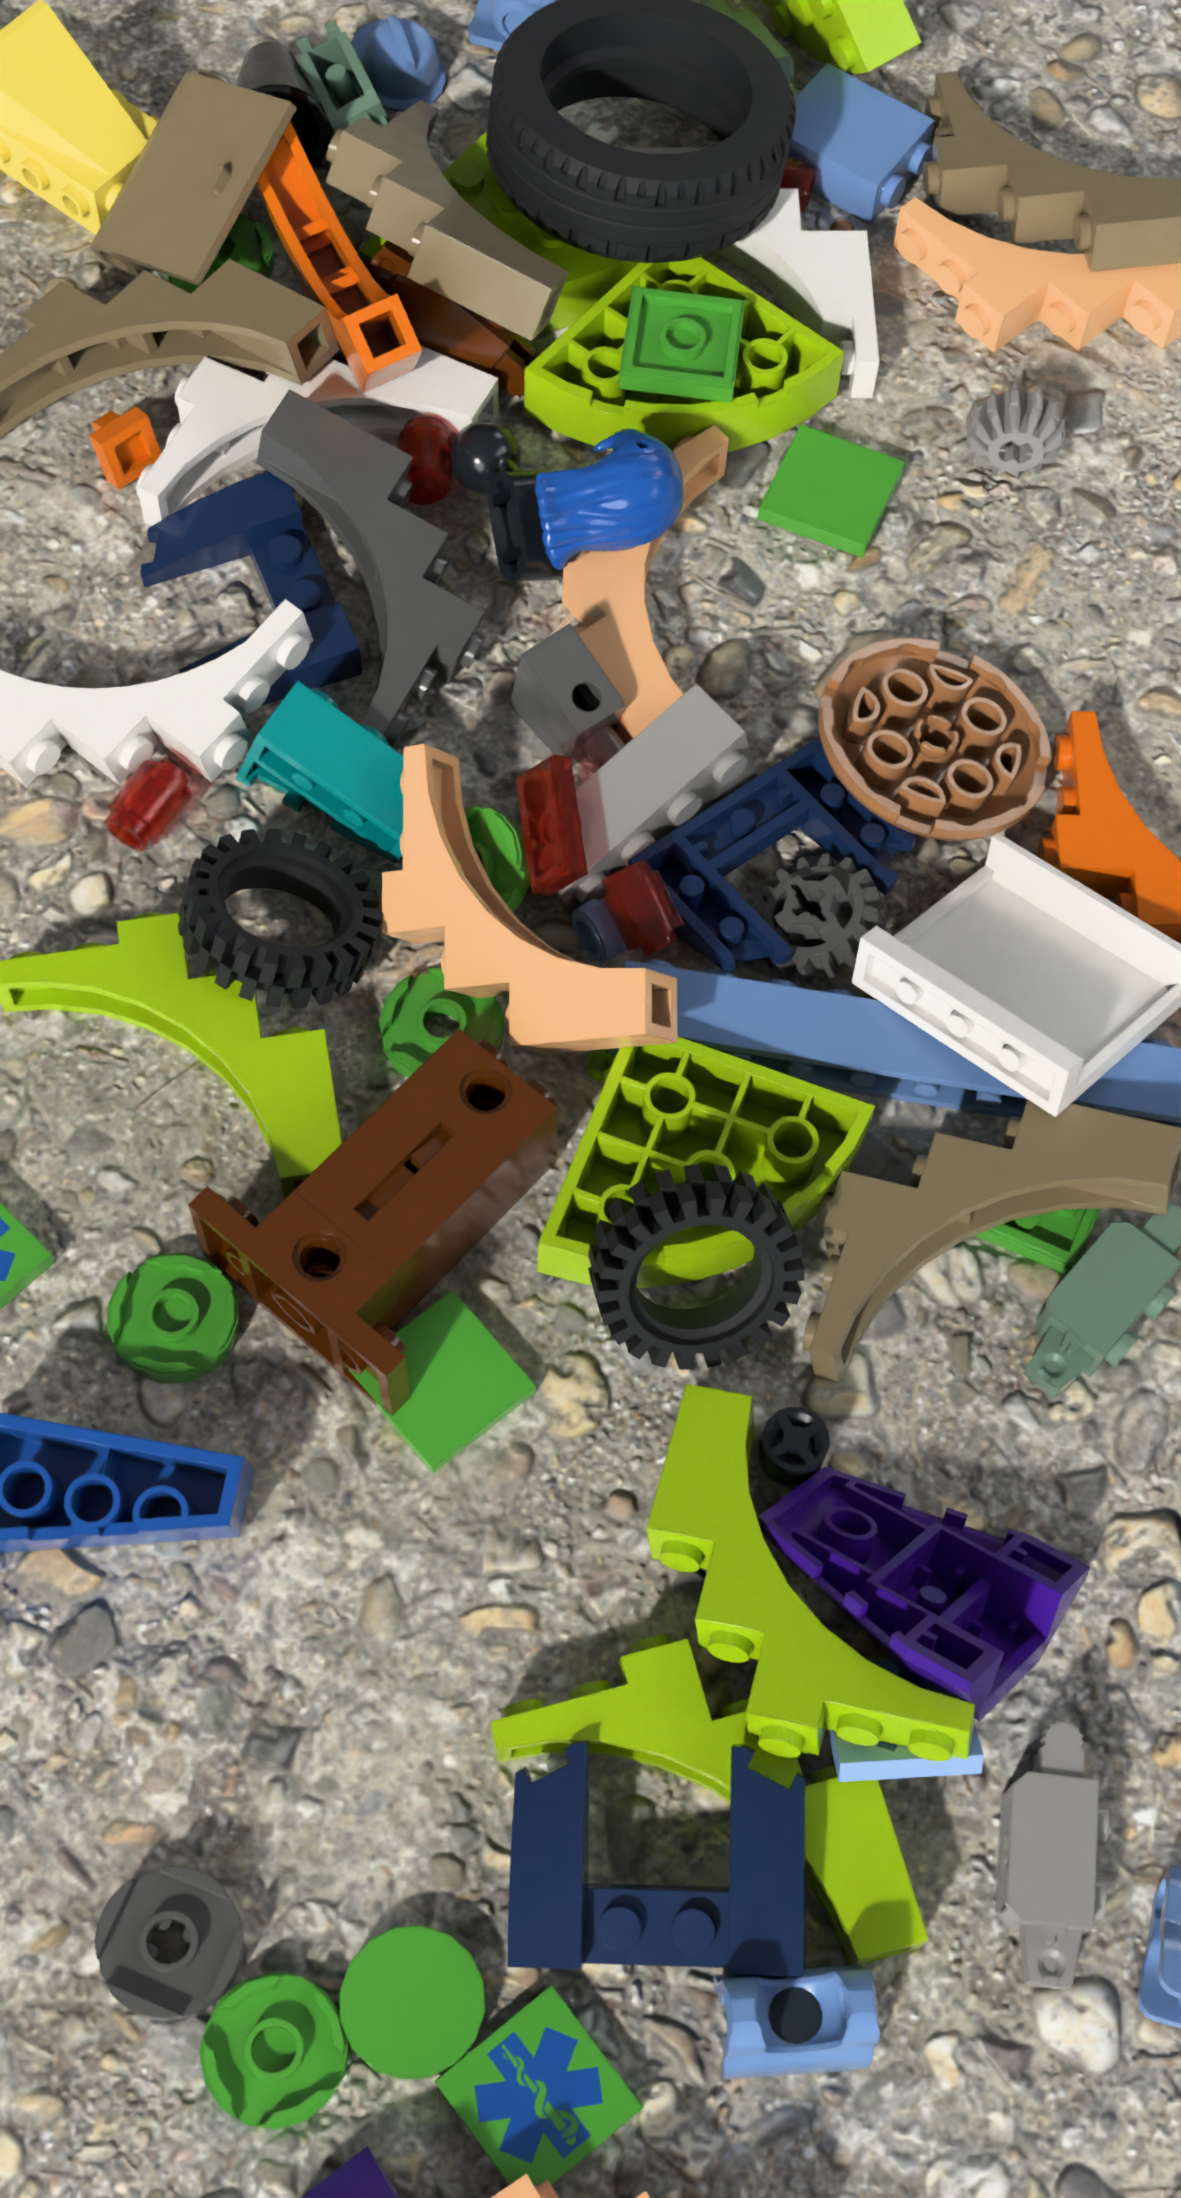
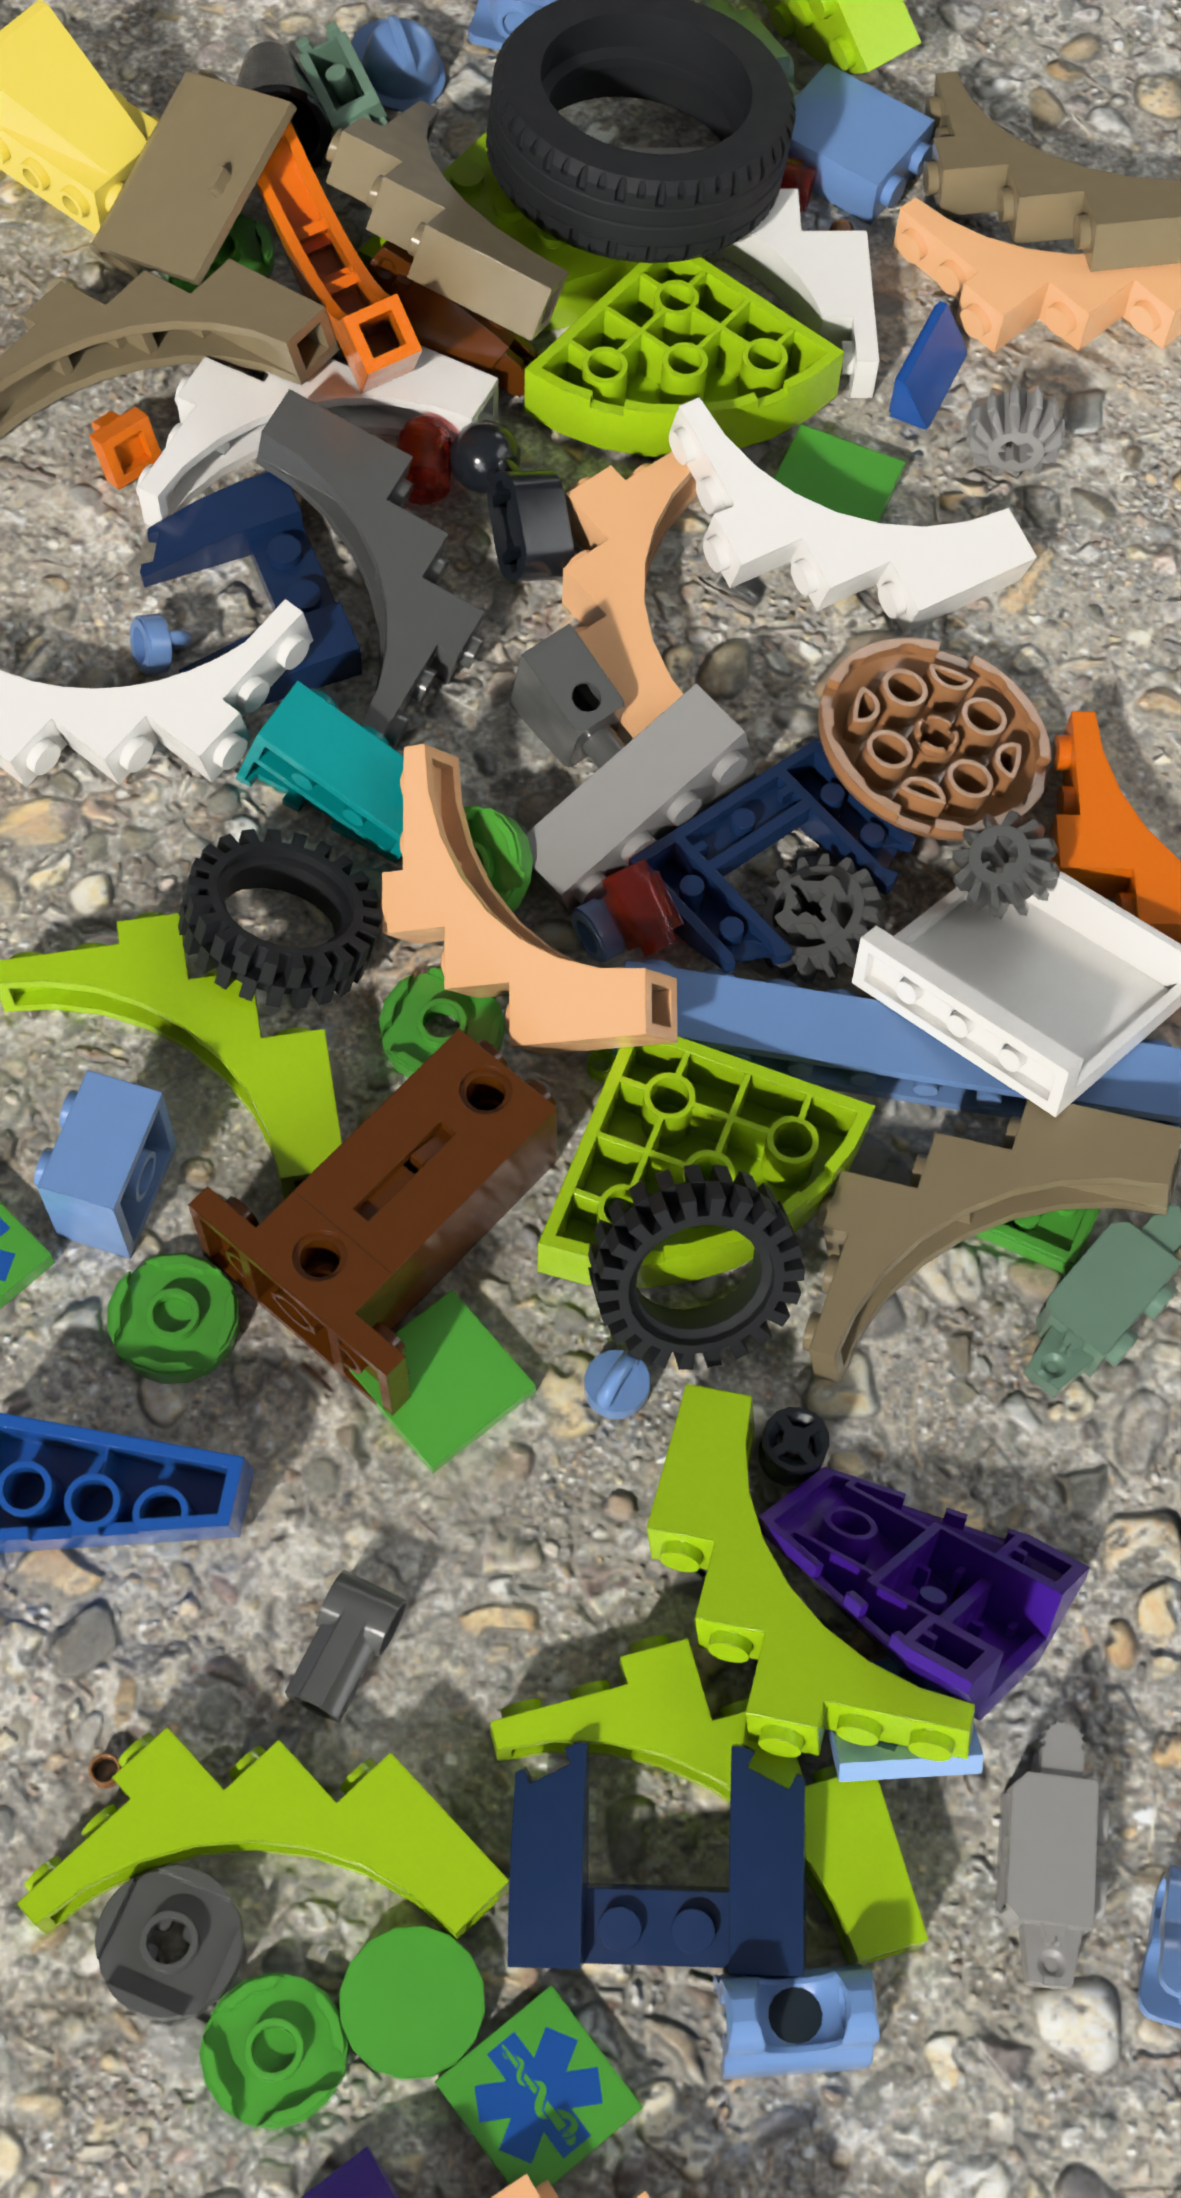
clear red brick [105,759,192,852] -> none
clear red plate [516,754,588,896] -> none
blue piece [535,428,684,570] -> none
bright green tile [618,286,745,403] -> none
none -> lime arch [16,1727,509,1942]
none -> medium blue brick [34,1070,177,1259]
none -> medium nougat piece [88,1753,122,1789]
none -> medium blue tile [130,614,192,674]
none -> dark grey piece [285,1570,407,1723]
none -> medium blue tile [584,1350,650,1419]
none -> white arch [669,397,1037,634]
none -> blue slope [889,301,967,429]
none -> dark grey gear [952,809,1060,919]

